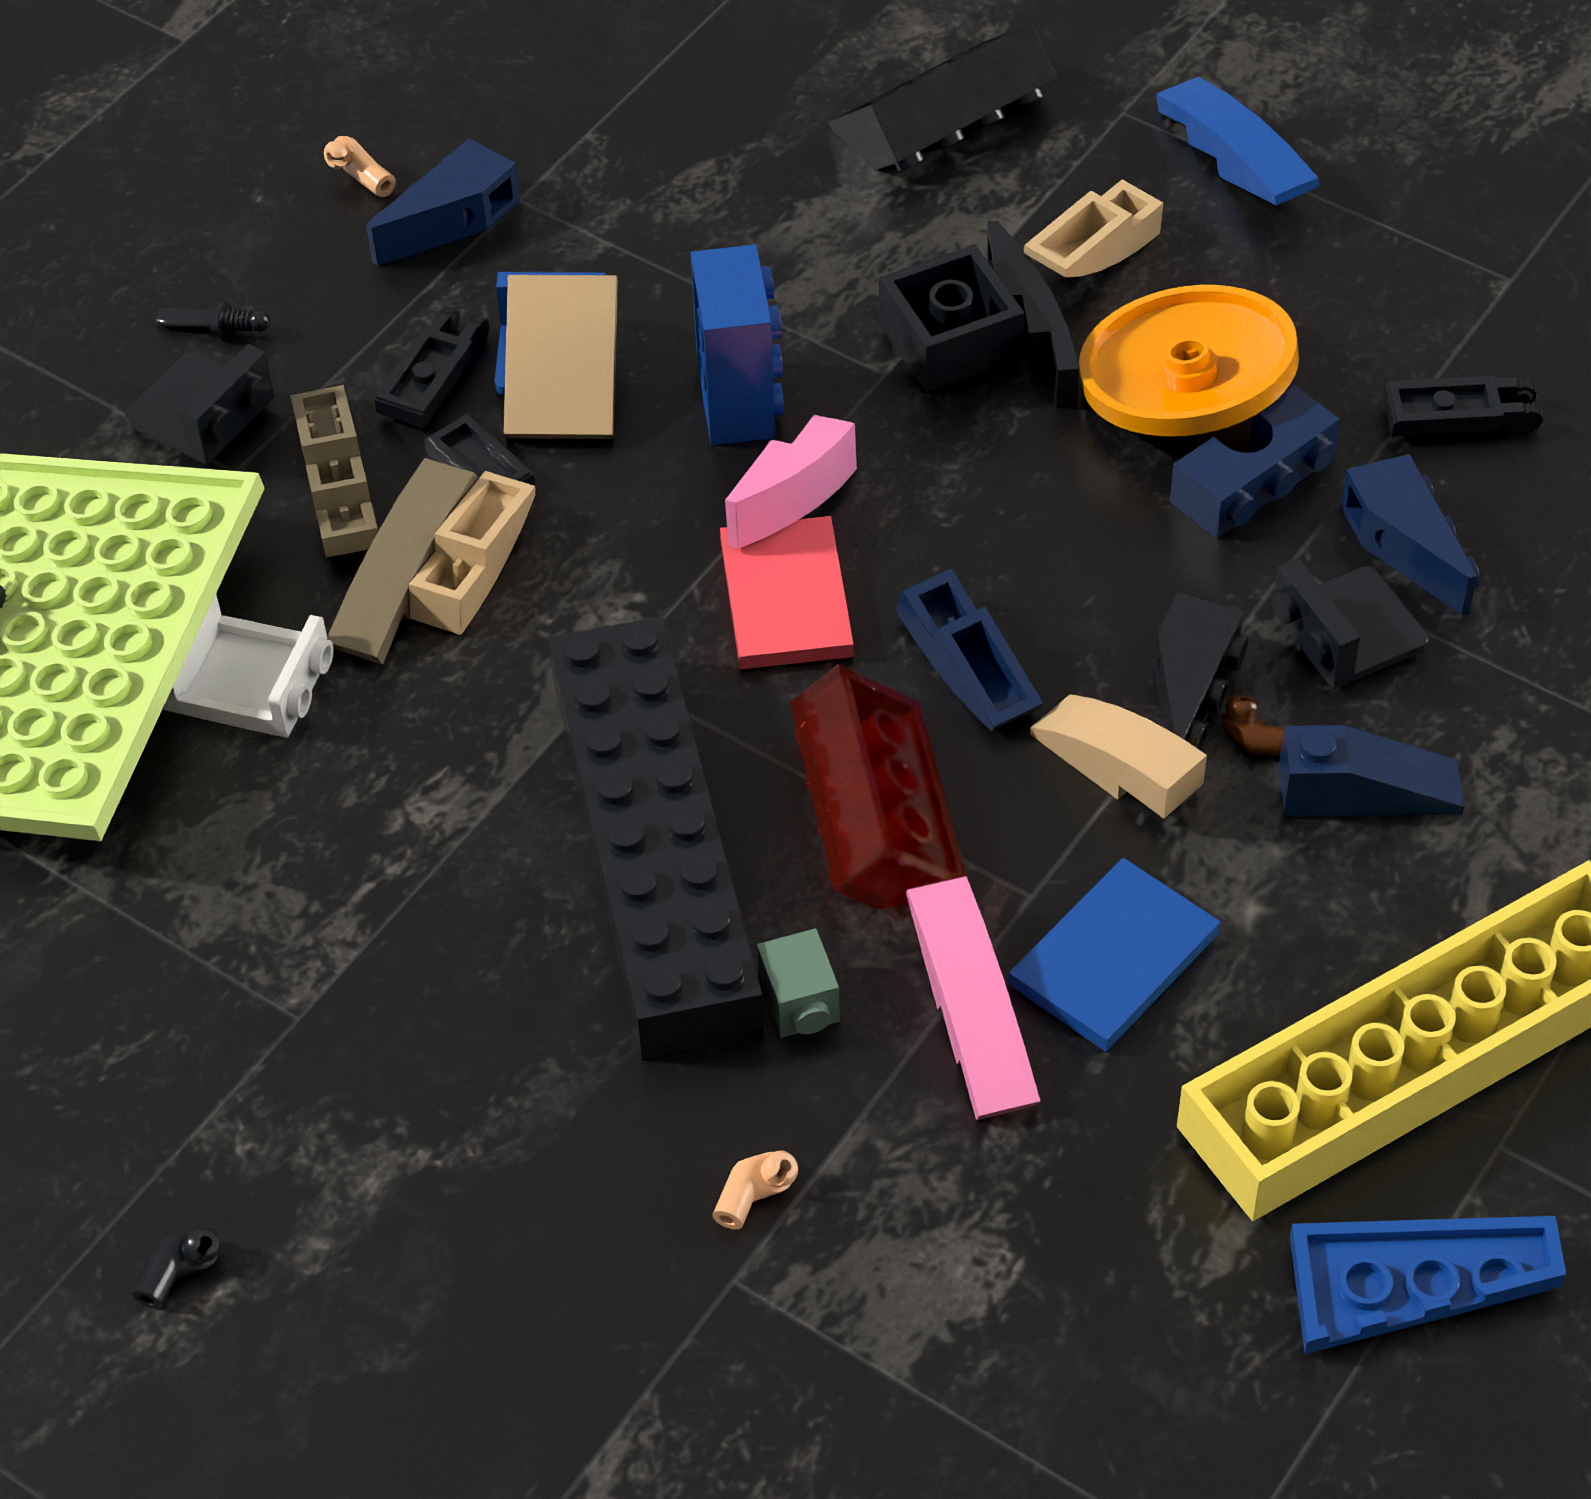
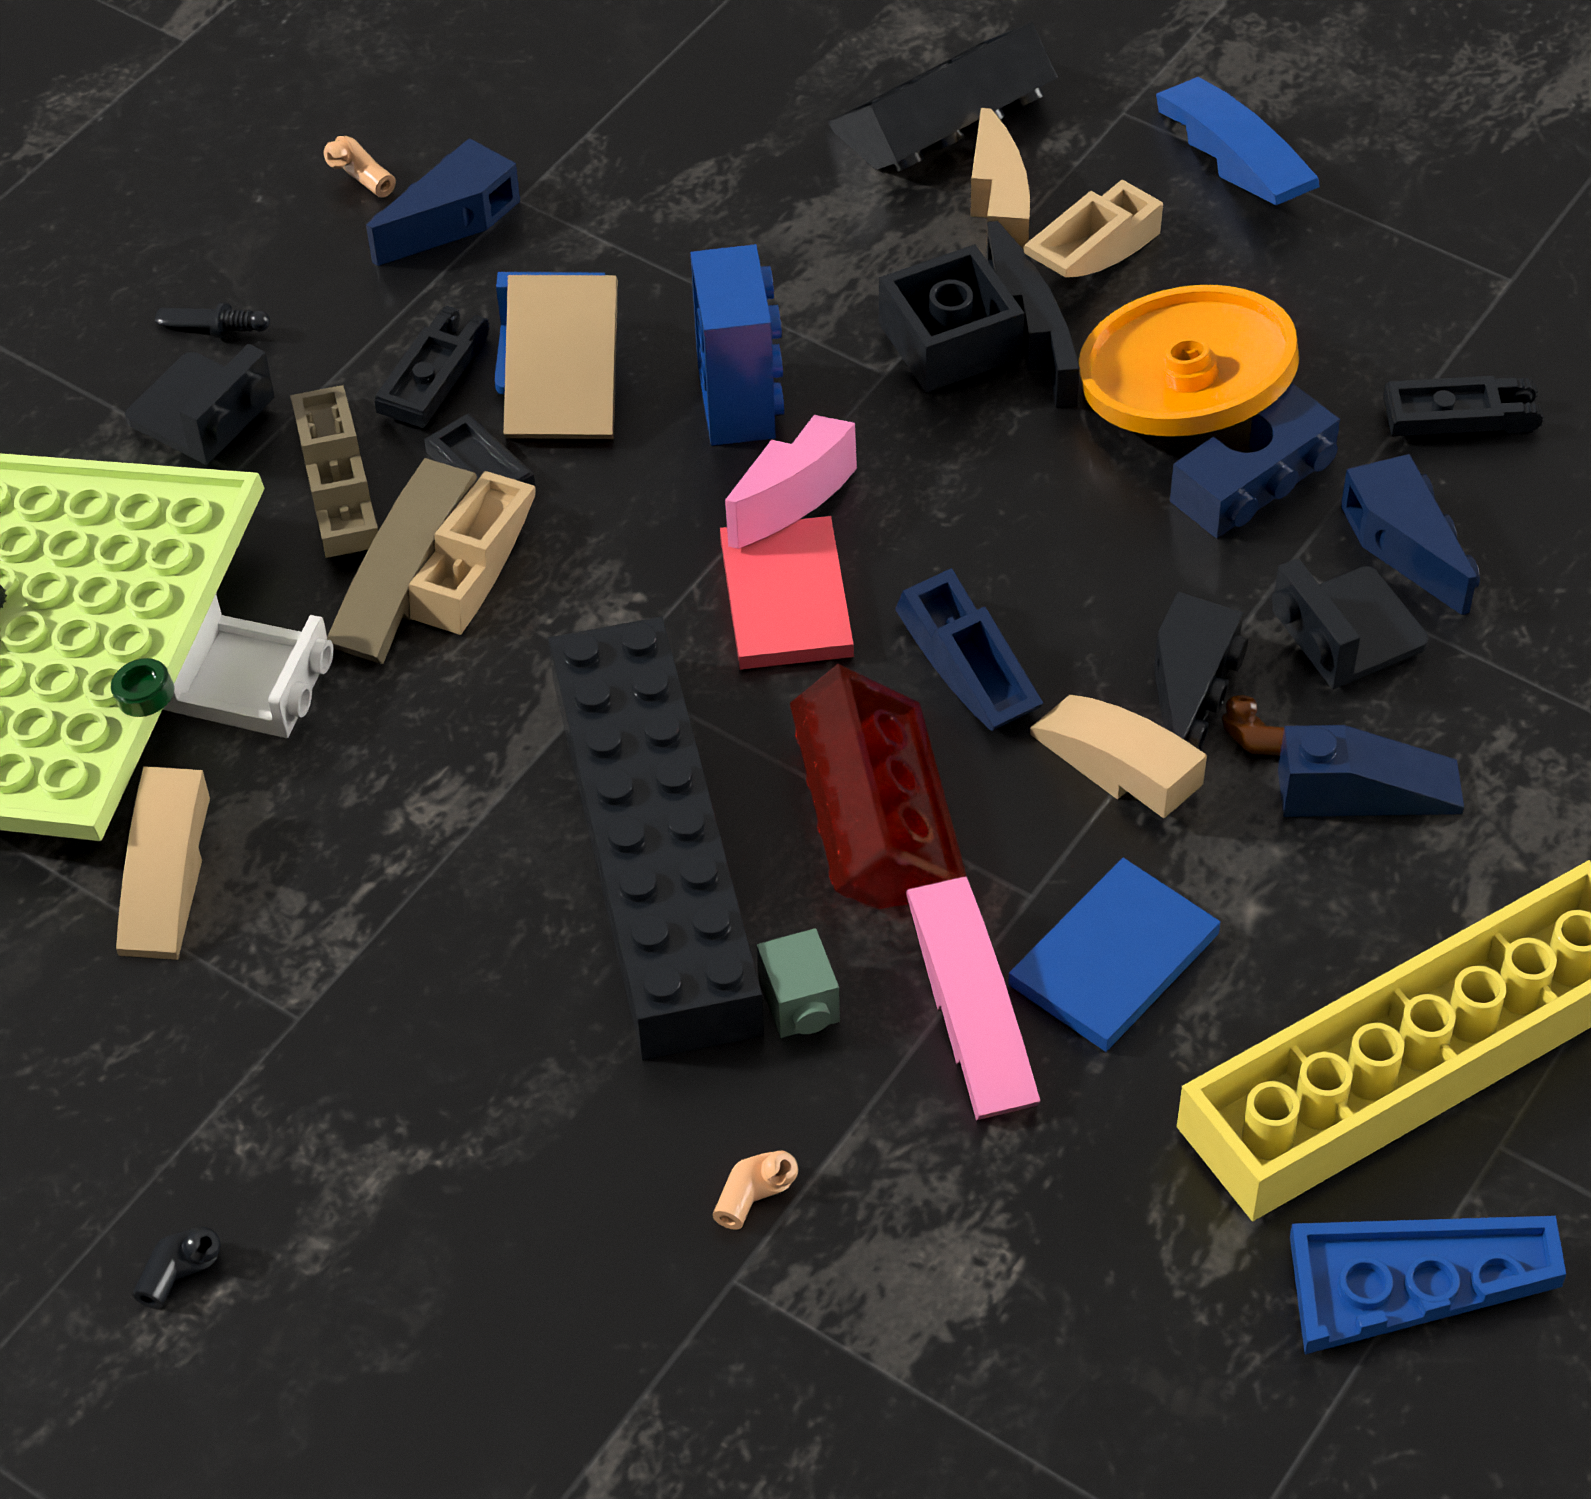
none -> dark green tile [111,658,175,717]
none -> tan slope [116,767,210,960]
none -> tan slope [970,108,1030,250]

